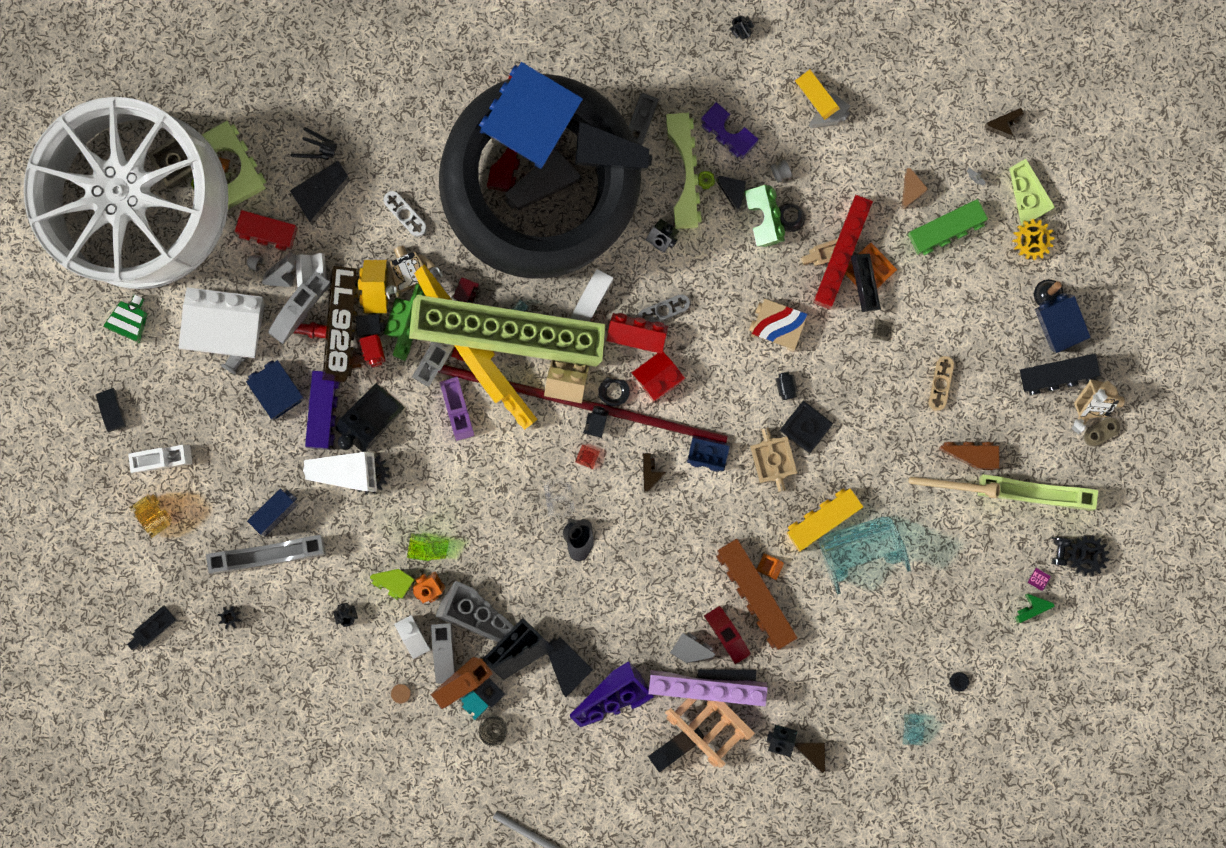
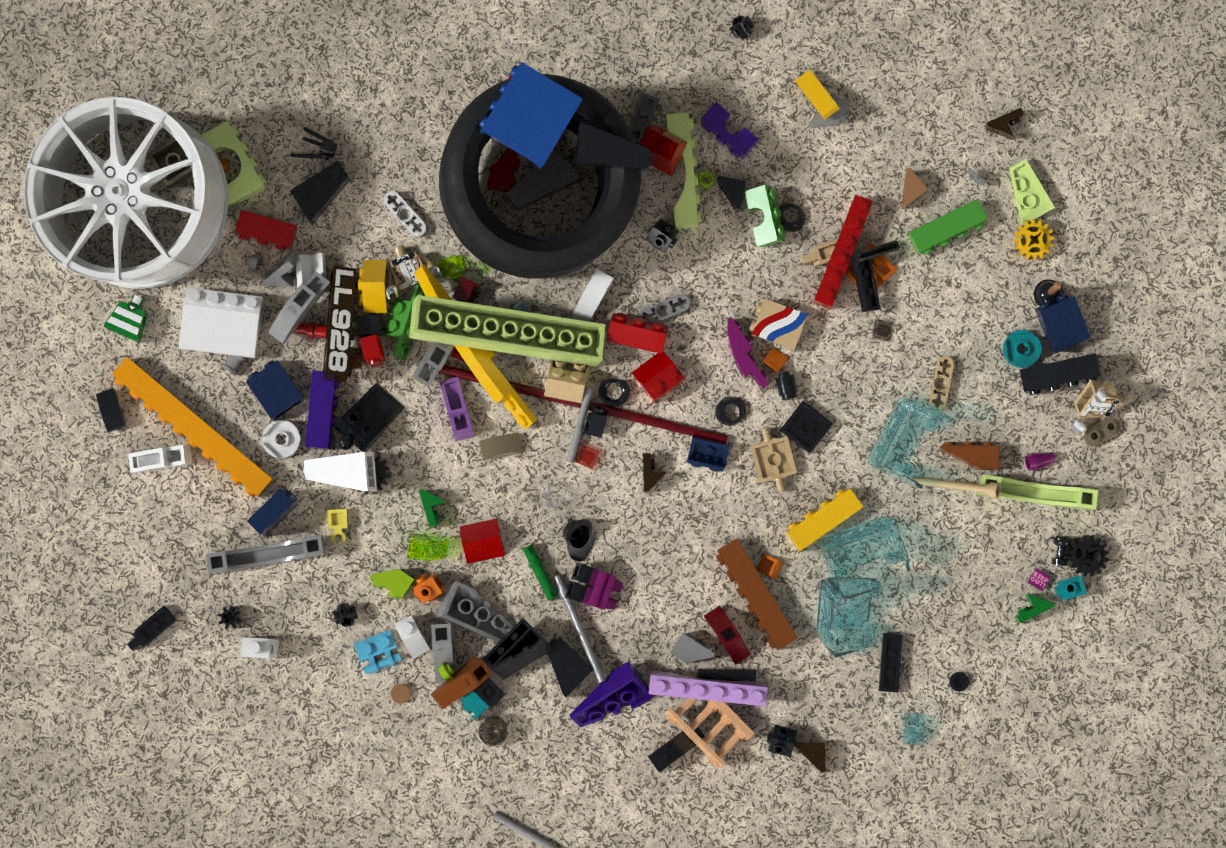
clear yellow brick [129,494,172,538] -> none
light grey wheel [771,160,792,183] -> none
none -> light orange brick [112,357,275,498]
none -> white torso [241,637,279,659]
none -> white plate [262,420,301,459]
none -> light yellow plate [327,509,348,543]
none -> medium azure plate [354,630,402,674]
none -> green slope [419,489,447,528]
none -> clear neon green hair [436,255,467,280]
none -> lime plate [438,663,455,681]
none -> red slope [459,518,505,564]
none -> dark tan slope [479,433,523,460]
none -> green pin [522,544,559,601]
none -> light grey bar [554,574,606,683]
none -> magenta hips [564,562,623,610]
none -> light grey bar [567,387,593,463]
none -> red slope [639,125,687,176]
none -> black piece [715,396,746,426]
none -> magenta slope [727,317,769,390]
none -> orange slope [762,347,788,373]
none -> clear light blue windscreen [816,577,882,658]
none -> black axle [854,240,900,262]
none -> clear light blue windscreen [868,398,956,489]
none -> black plate [878,633,903,693]
none -> teal plate [1002,330,1042,369]
none -> magenta cone [1025,452,1055,472]
none -> teal brick [1054,575,1087,601]

